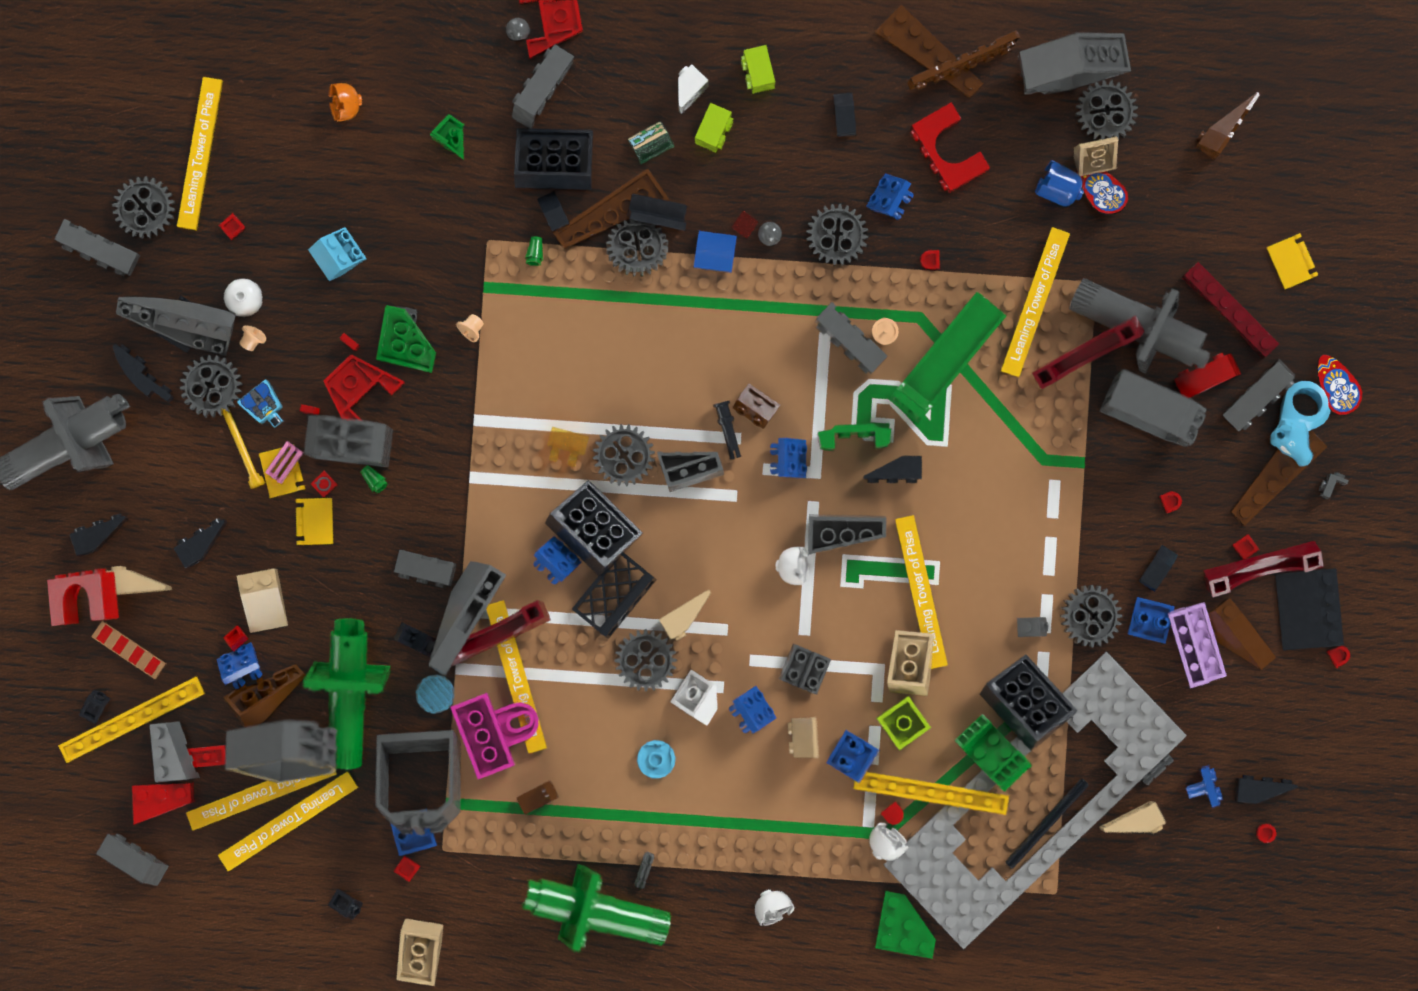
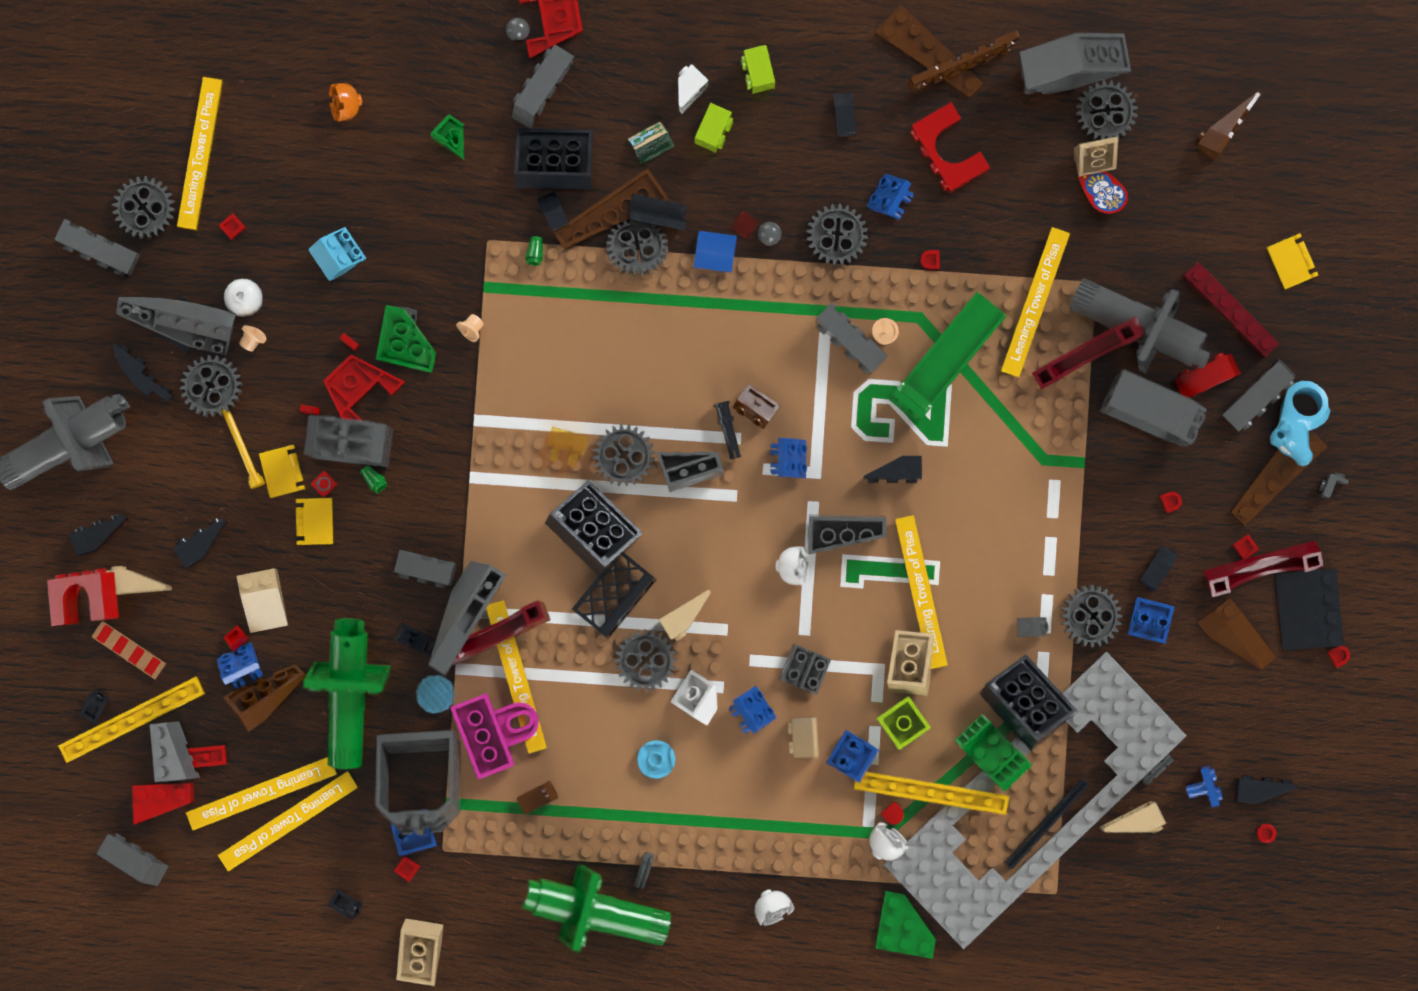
dark grey container [225,721,337,783] -> none
torso [237,379,283,428] -> none
bright pink tile [265,441,304,484] -> none
blue plate [533,536,582,584] -> none
green plate [817,424,892,451] -> none
blue cylinder [1035,160,1084,206] -> none
lavender brick [1168,602,1227,688] -> none
shield [1317,354,1362,415] -> none

